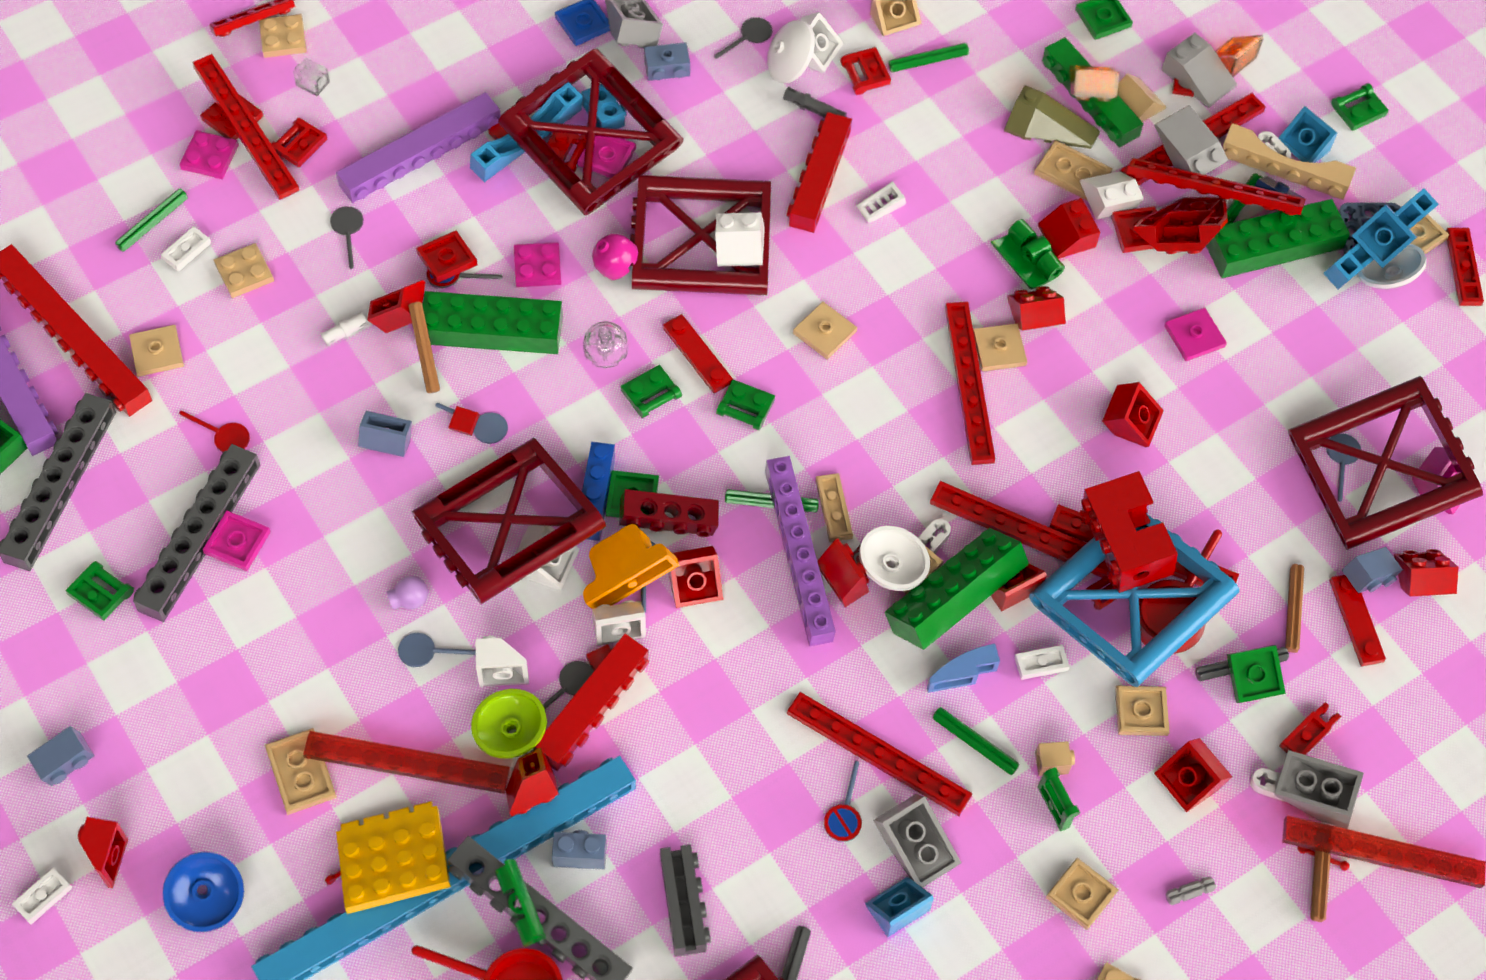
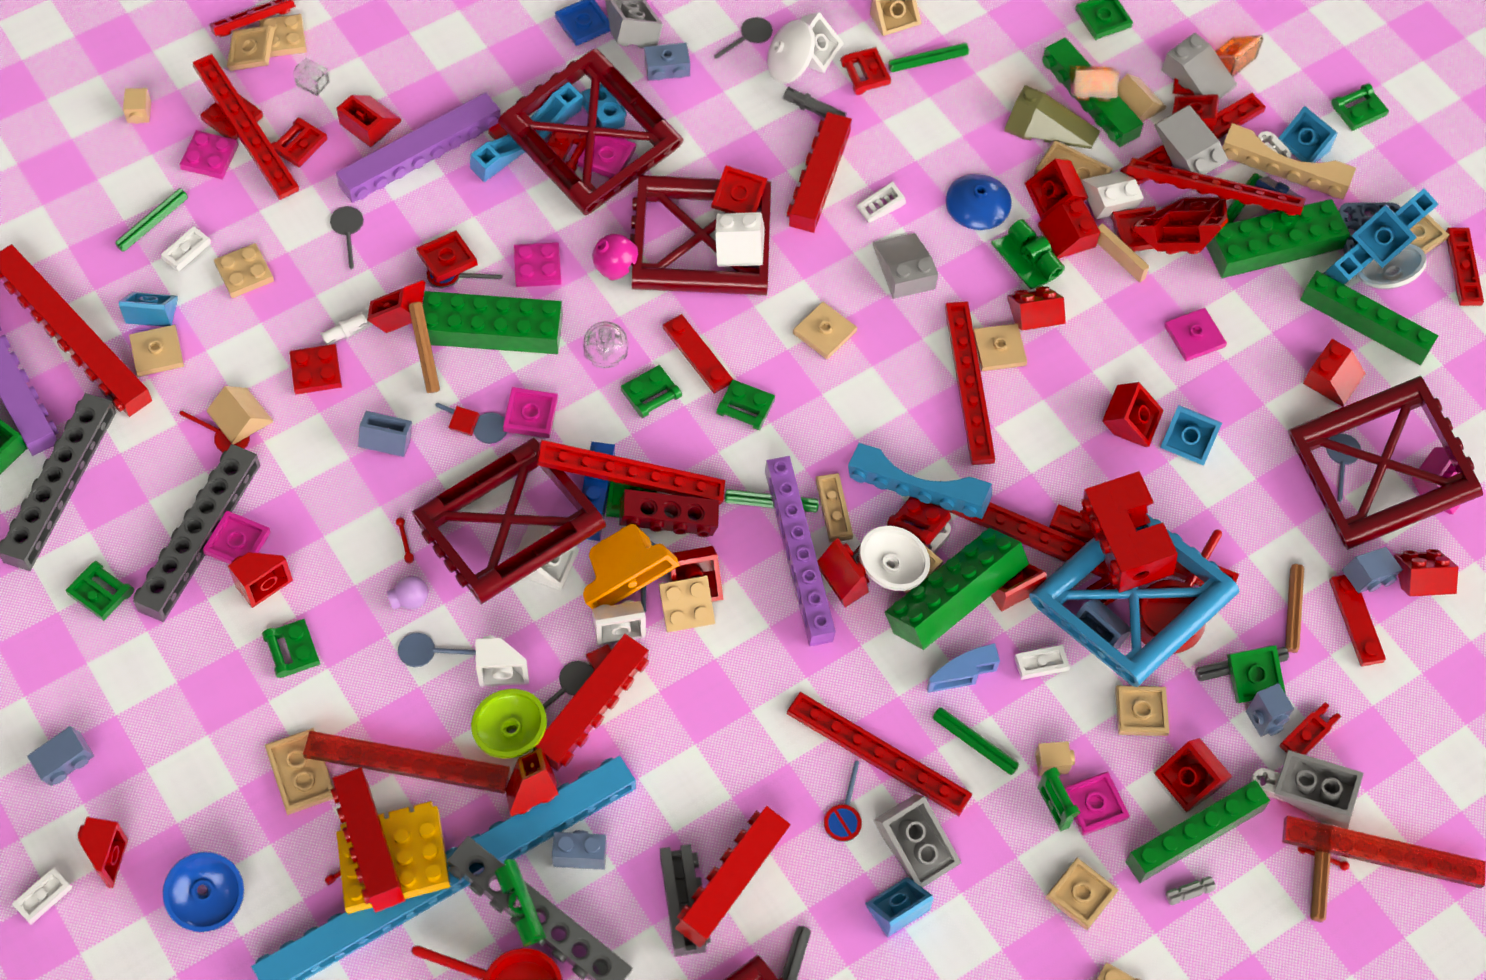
none -> dark azure slope [119,292,178,327]
none -> tan brick [123,88,151,124]
none -> tan slope [207,386,273,445]
none -> tan plate [227,25,274,71]
none -> red slope [228,552,293,608]
none -> green plate [262,619,320,678]
none -> red plate [289,344,342,395]
none -> red brick [331,767,406,913]
none -> red slope [336,95,401,147]
none -> red hinge [396,517,414,563]
none -> dark pink plate [503,387,558,438]
none -> red plate [537,440,725,505]
none -> tan plate [658,575,715,633]
none -> red brick [675,805,791,948]
none -> red plate [711,165,768,213]
none -> dark azure arch [848,443,992,519]
none -> light grey slope [873,233,938,299]
none -> red plate [887,497,951,545]
none -> blue dish [946,174,1012,230]
none -> red slope [1024,158,1088,220]
none -> dark pink plate [1064,771,1130,836]
none -> sand blue brick [1075,599,1131,649]
none -> tan tile [1097,223,1149,282]
none -> green brick [1125,780,1271,883]
none -> dark azure slope [1160,405,1222,466]
none -> red plate [1172,94,1219,127]
none -> sand blue brick [1246,683,1294,737]
none -> green brick [1300,271,1439,366]
none -> red slope [1303,338,1366,407]

